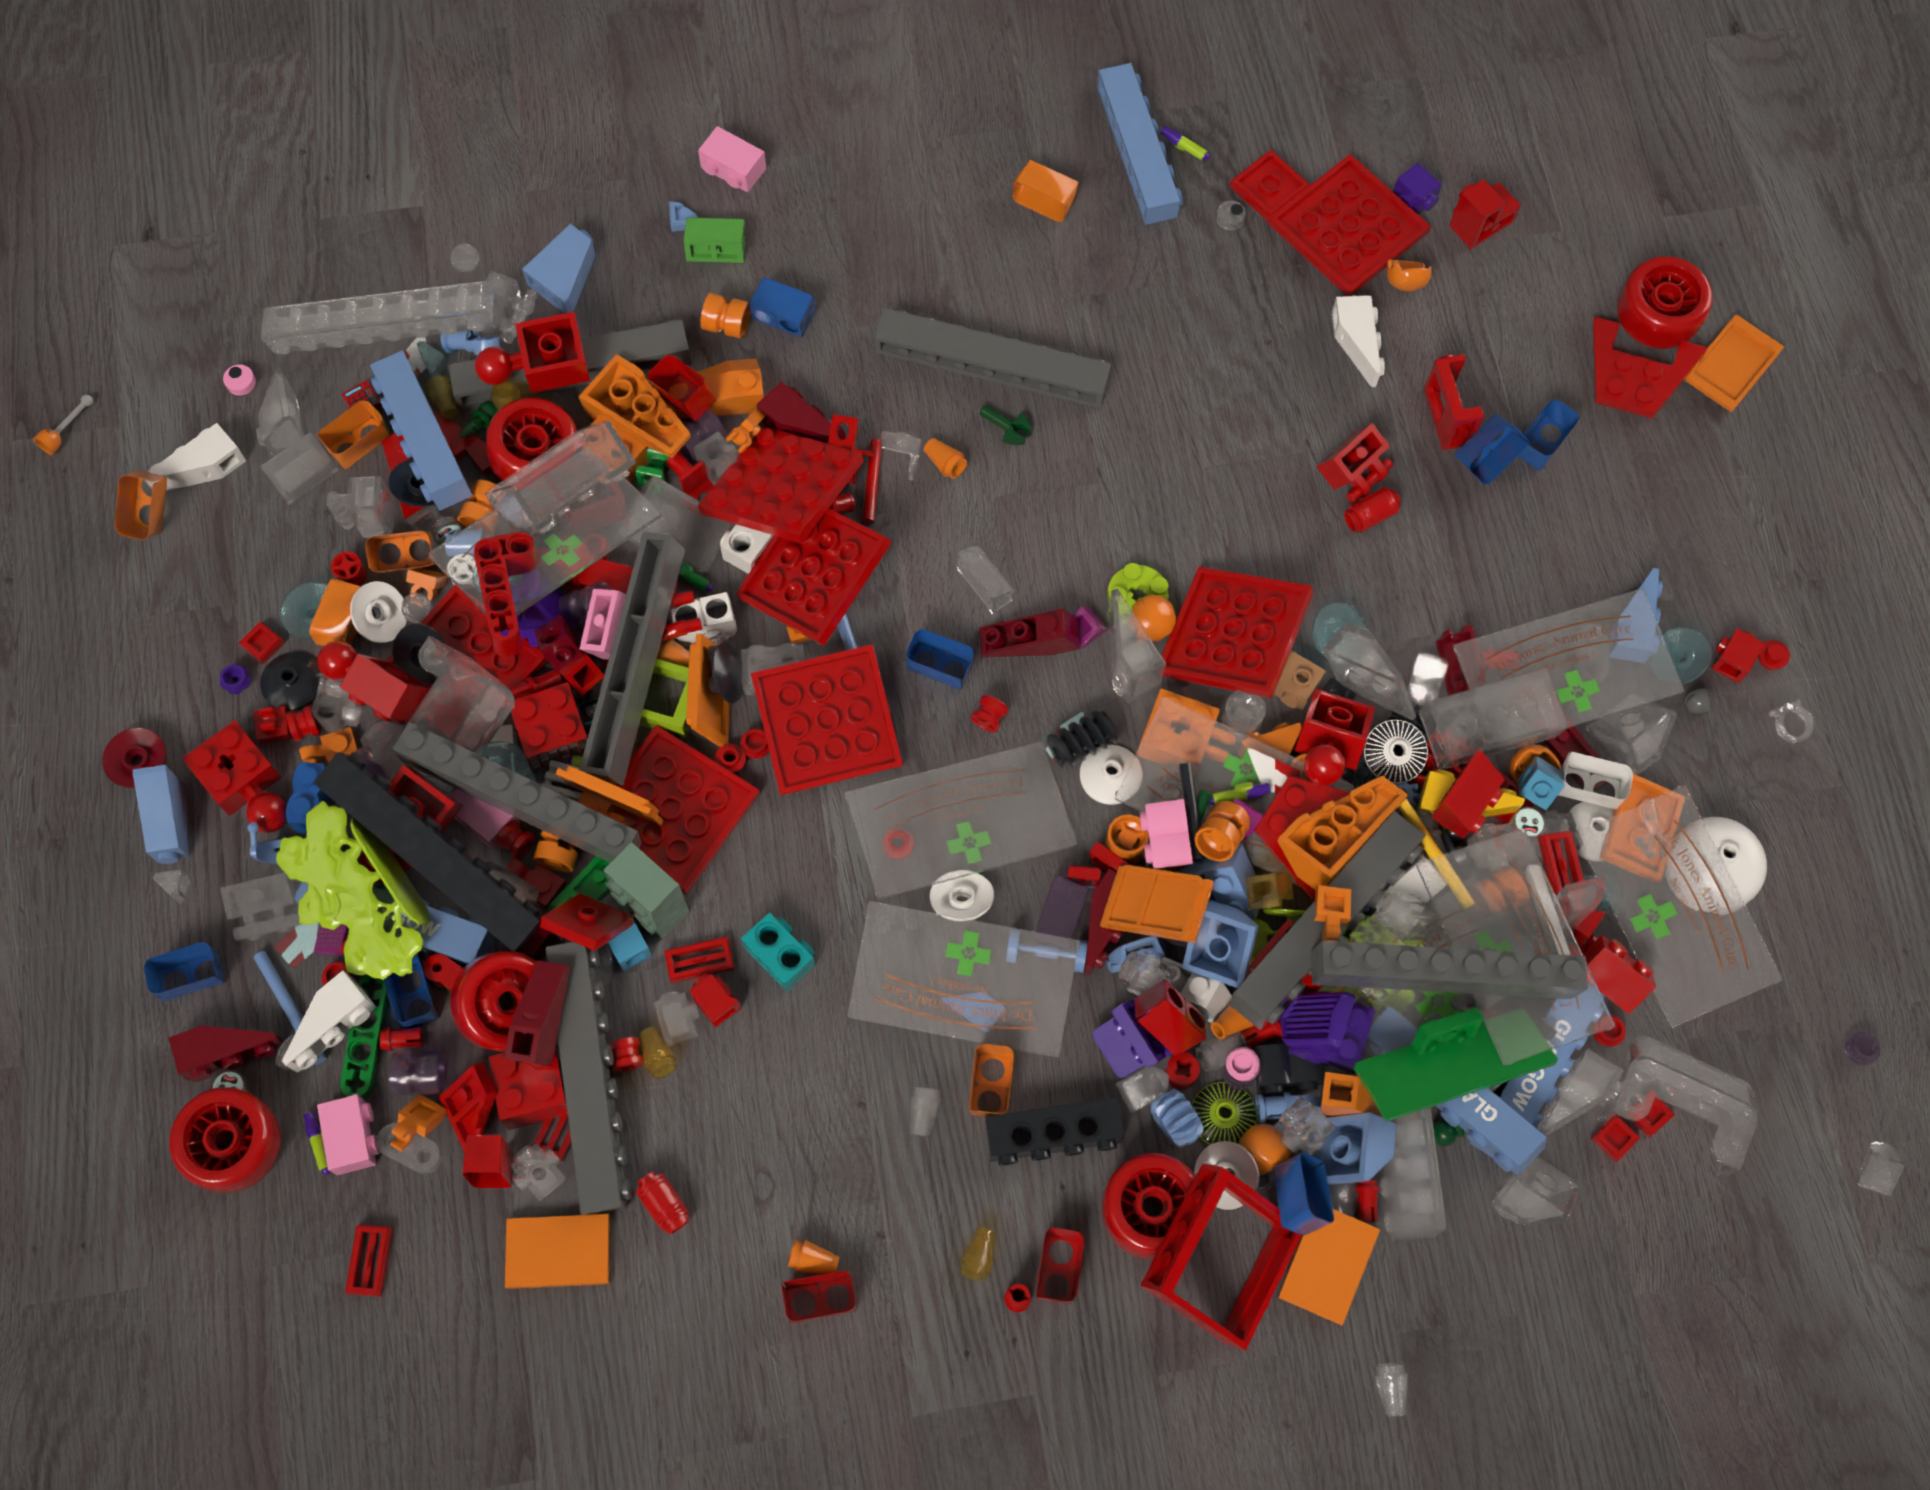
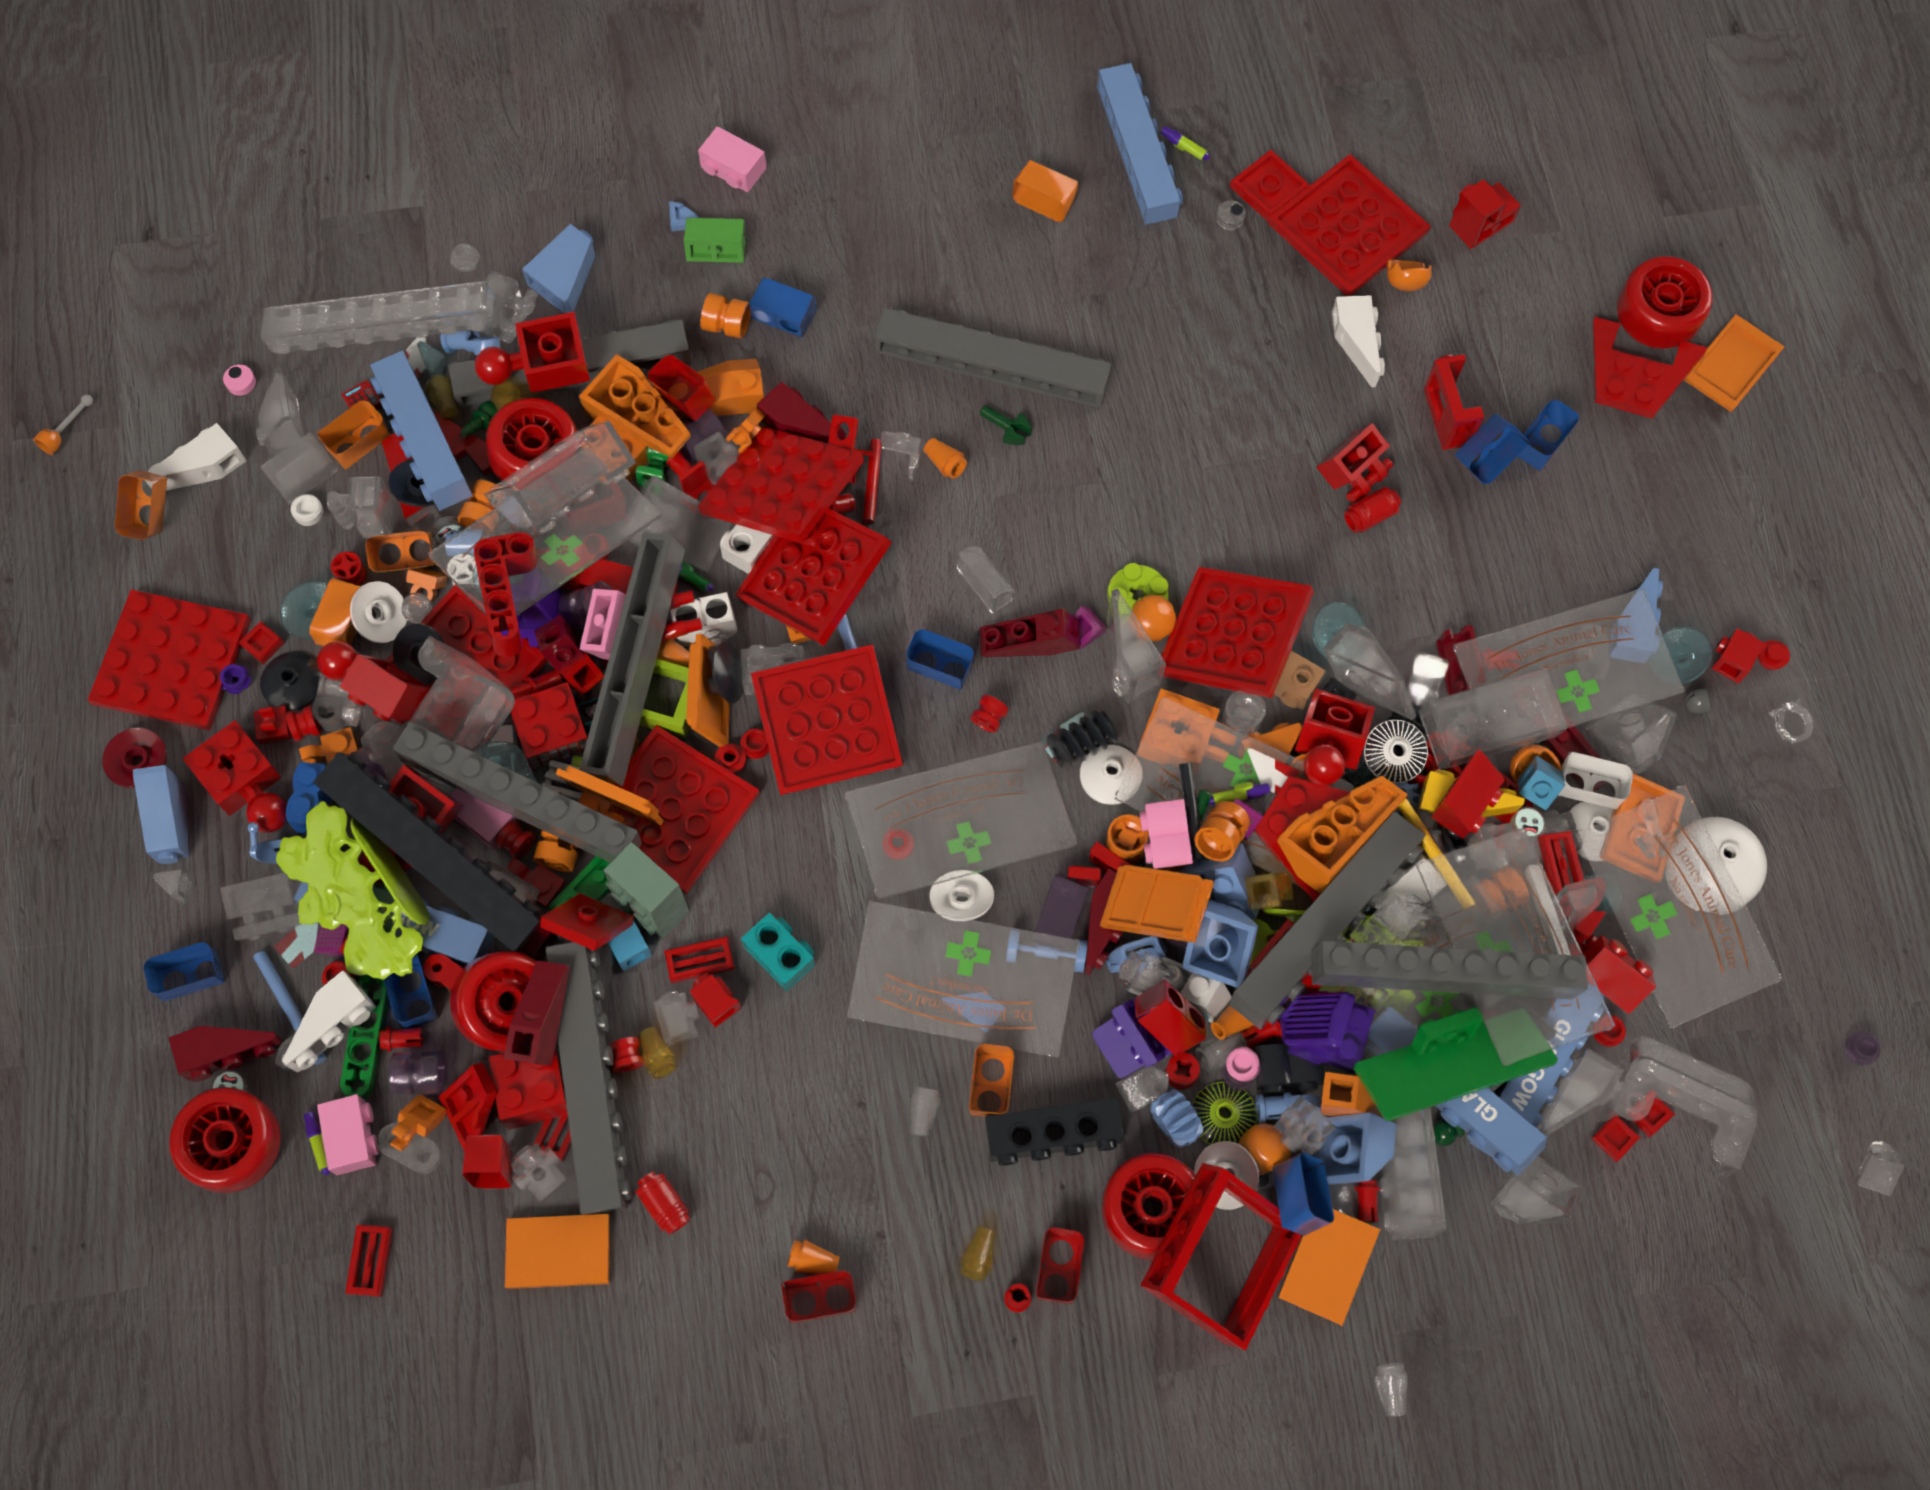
orange plate [1314,885,1352,941] -> none
dark purple brick [1393,163,1442,215] -> none
none -> red plate [87,589,251,731]
none -> white tile [291,494,324,526]

